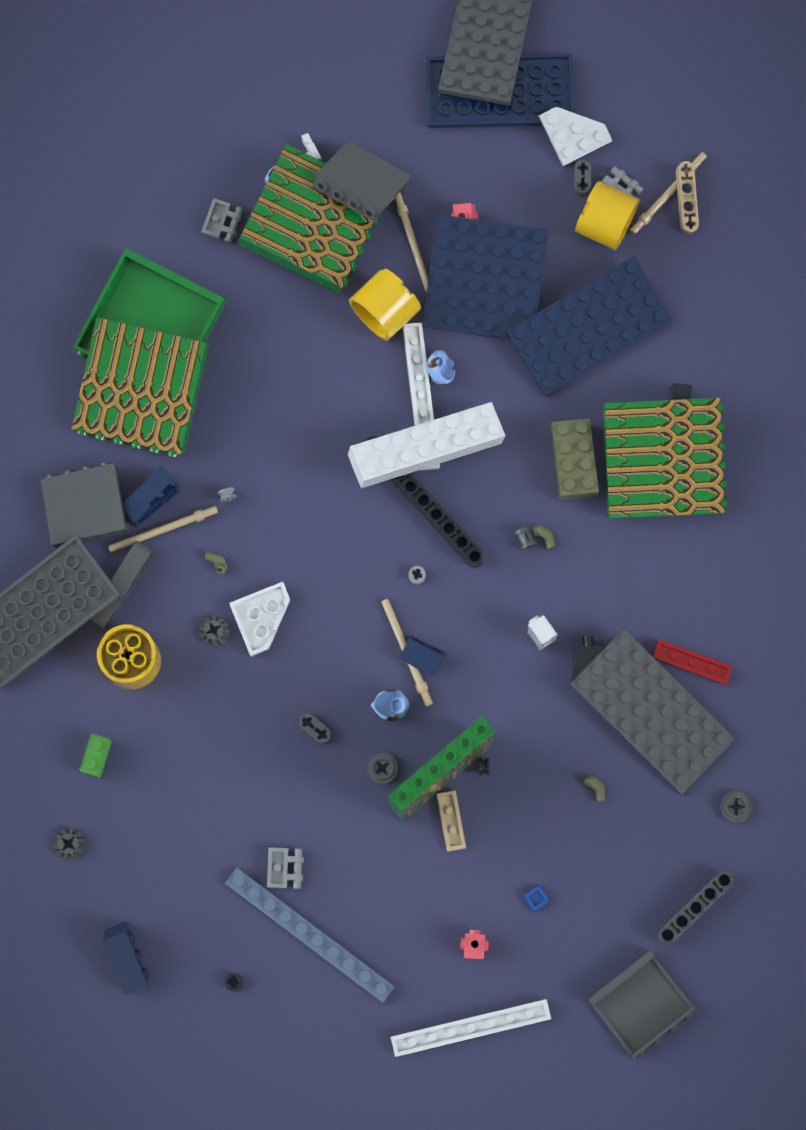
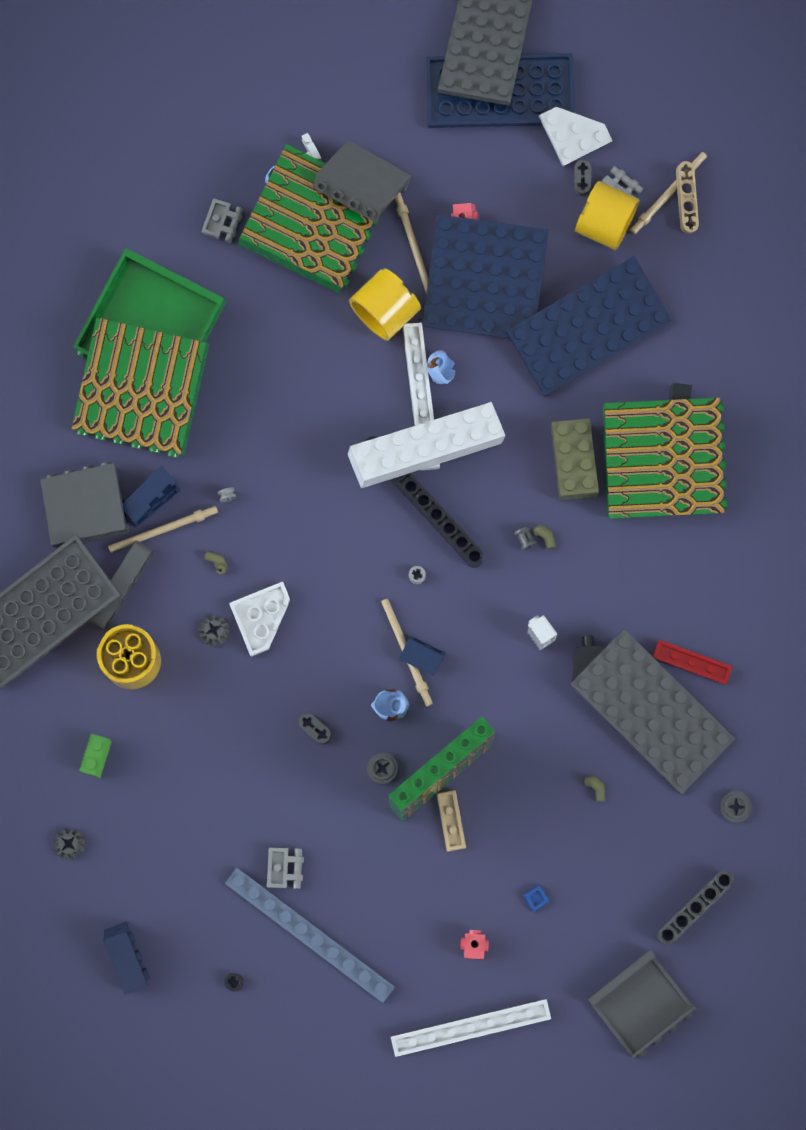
black bush [479,758,489,776] -> none

